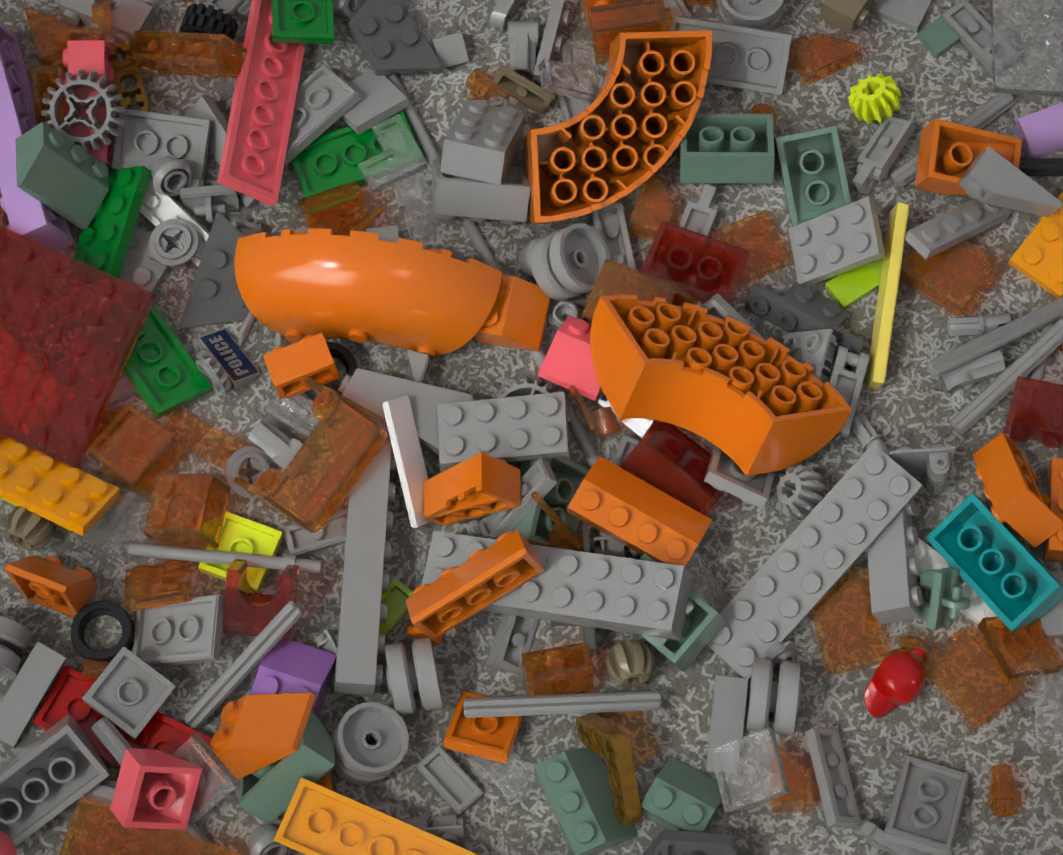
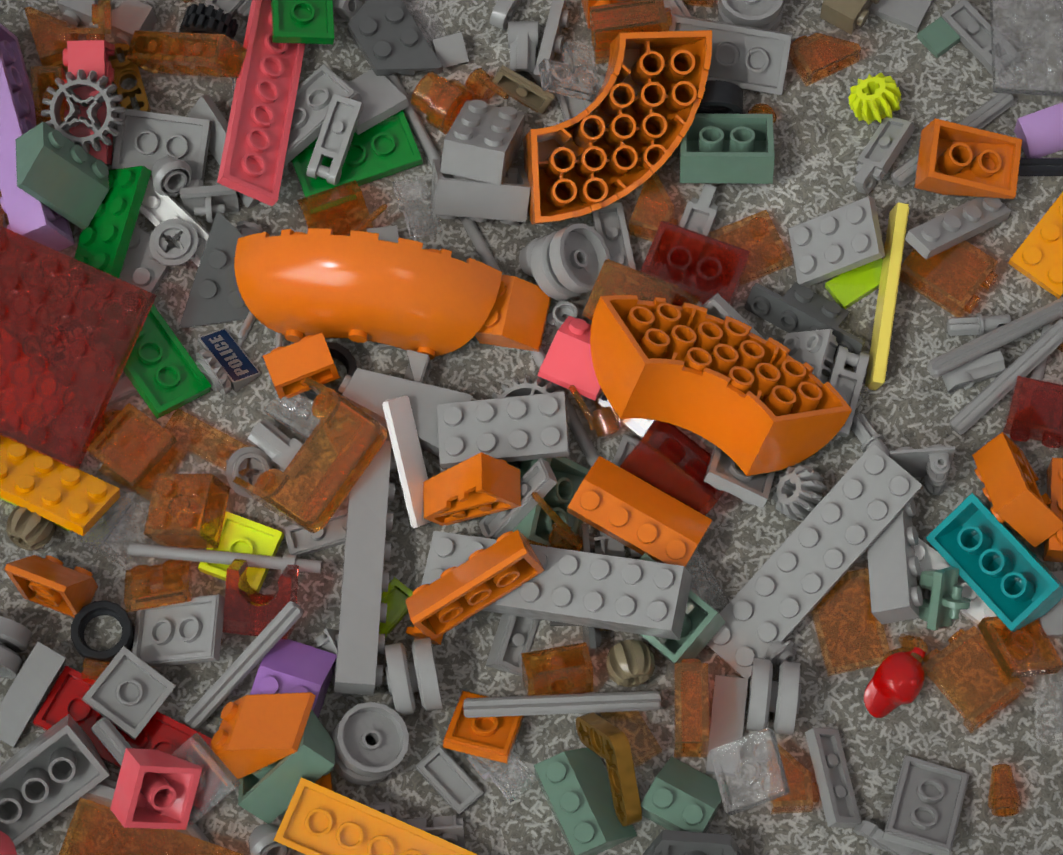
clear plate [358,114,428,194] -> none
sand green slope [774,125,851,227] -> none
light grey slope [958,146,1063,217] -> none
none -> light grey plate [306,93,364,185]
none -> clear orange piece [411,72,474,134]
none -> clear orange brick [673,658,709,757]
none -> black tyre [696,80,743,114]

